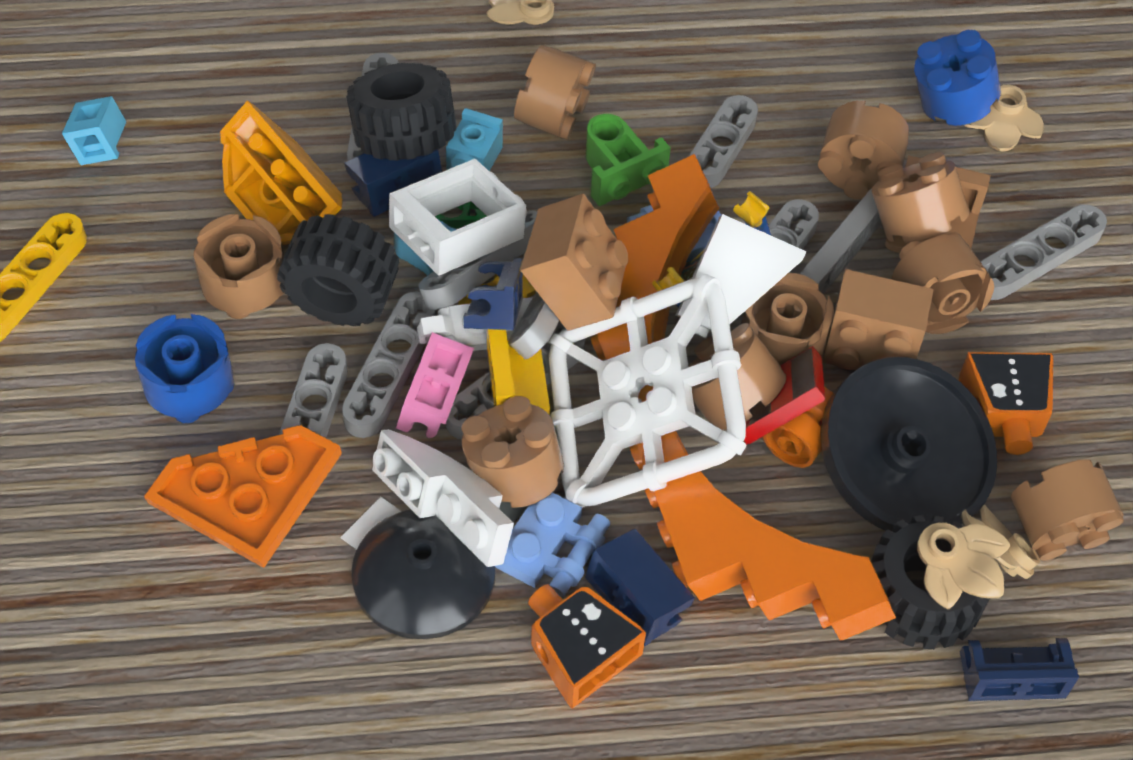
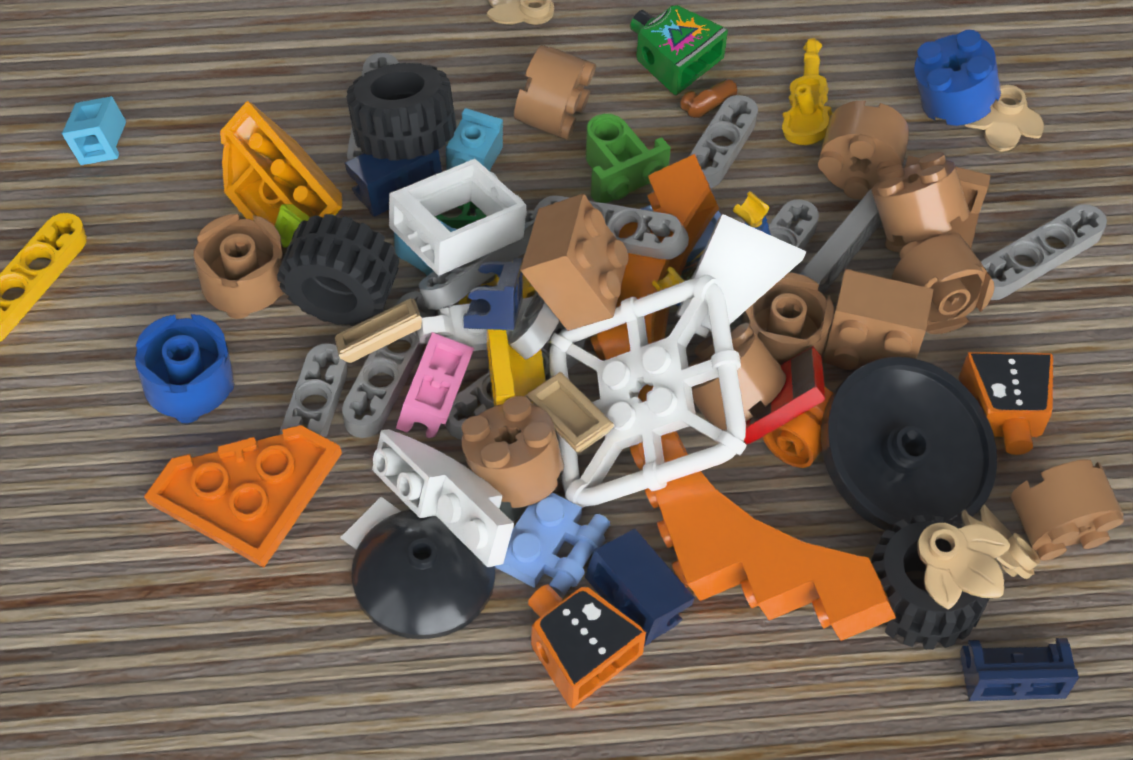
none -> lime tile [274,204,309,248]
none -> tan tile [335,298,422,363]
none -> tan tile [524,372,614,453]
none -> light grey beam [533,196,689,259]
none -> green torso [630,5,728,96]
none -> dark orange arm [680,79,737,118]
none -> yellow piece [782,38,832,145]

